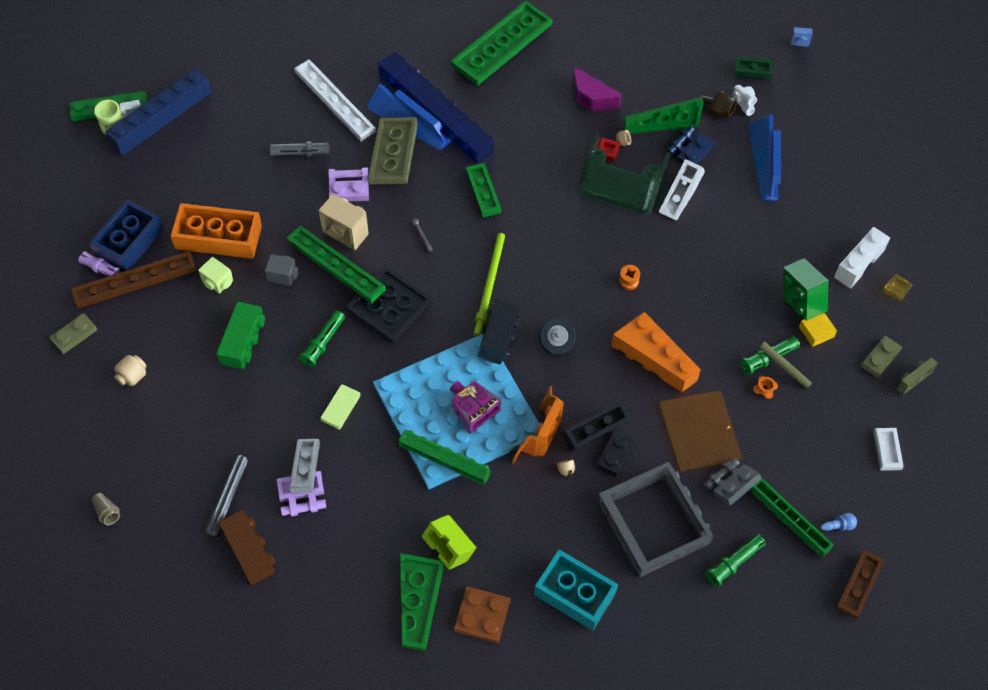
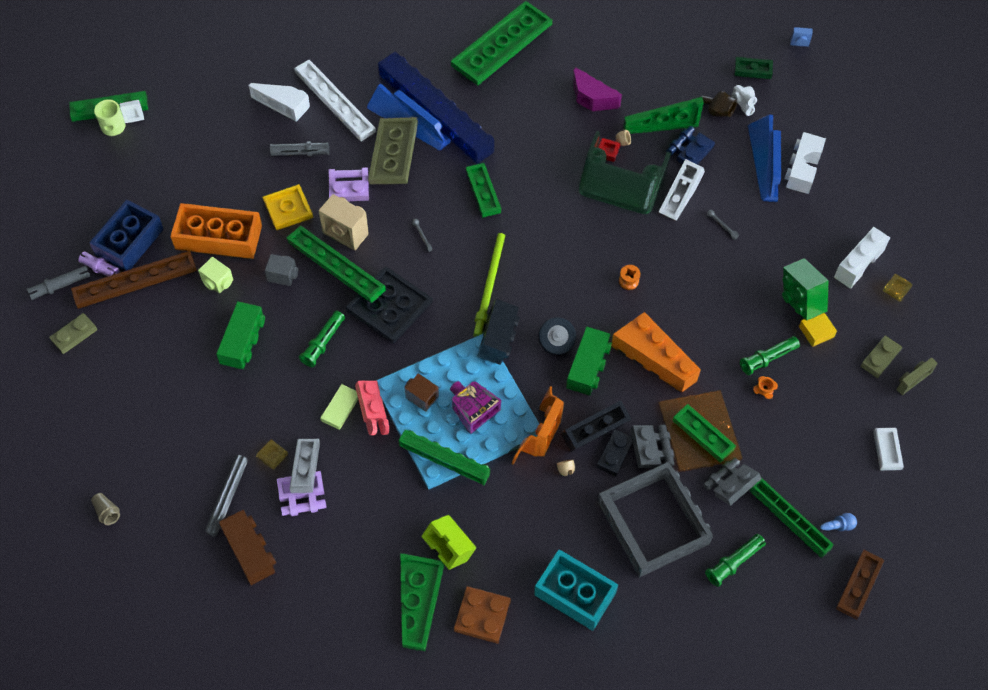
dark blue brick [105,68,211,156] -> none
tan head [114,355,147,386] -> none
olive bar [759,341,812,389] -> none
none -> dark grey pin [26,265,90,300]
none -> white slope [249,83,310,122]
none -> clear yellow tile [256,439,288,470]
none -> yellow tile [262,184,313,231]
none -> coral hinge [355,381,390,435]
none -> reddish brown brick [405,373,439,412]
none -> green brick [566,327,612,396]
none -> dark grey plate [630,425,675,468]
none -> green plate [672,404,736,463]
none -> dark grey hinge [707,210,739,240]
none -> white arch [785,132,826,194]

